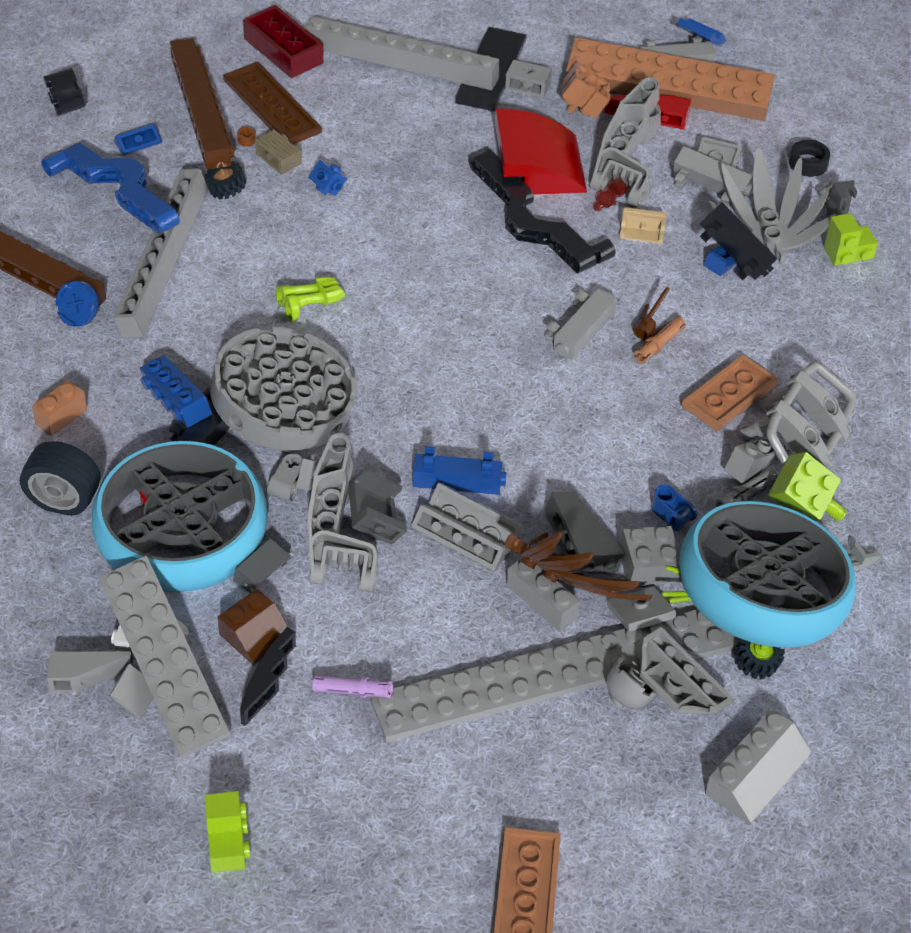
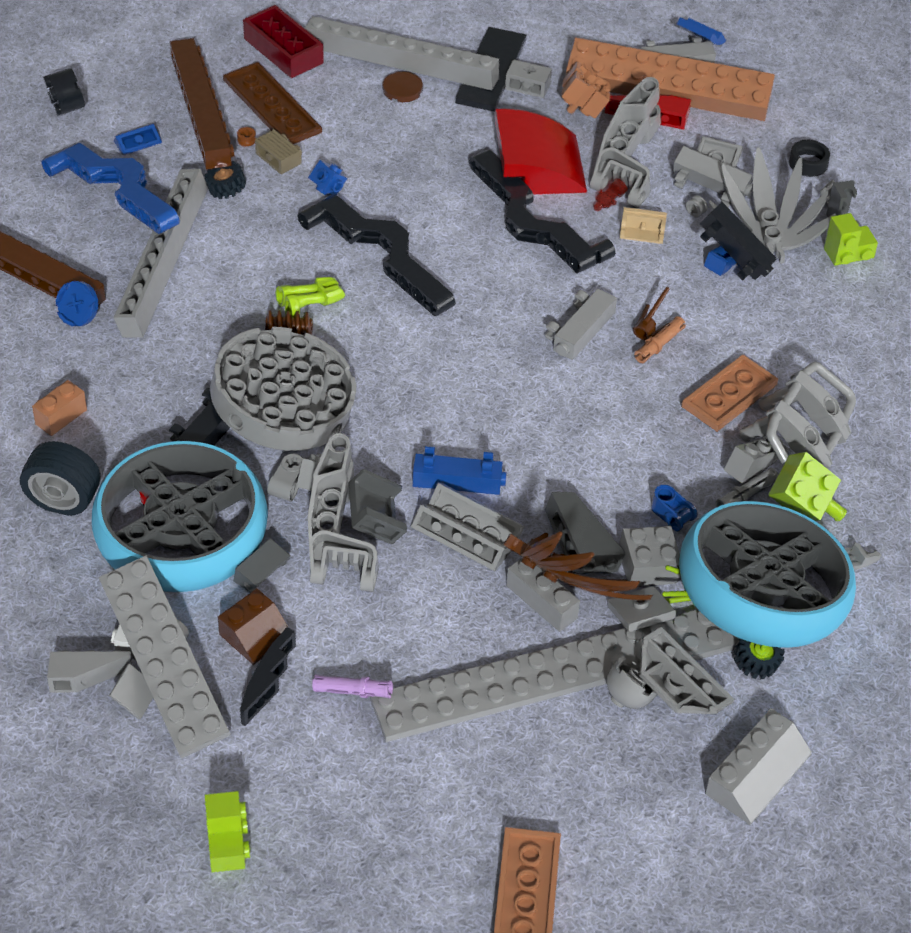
blue brick [140,355,212,428] -> none
none -> reddish brown piece [265,309,313,335]
none -> black beam [297,194,455,316]
none -> reddish brown tile [382,72,423,103]
none -> light grey bush [686,195,707,218]

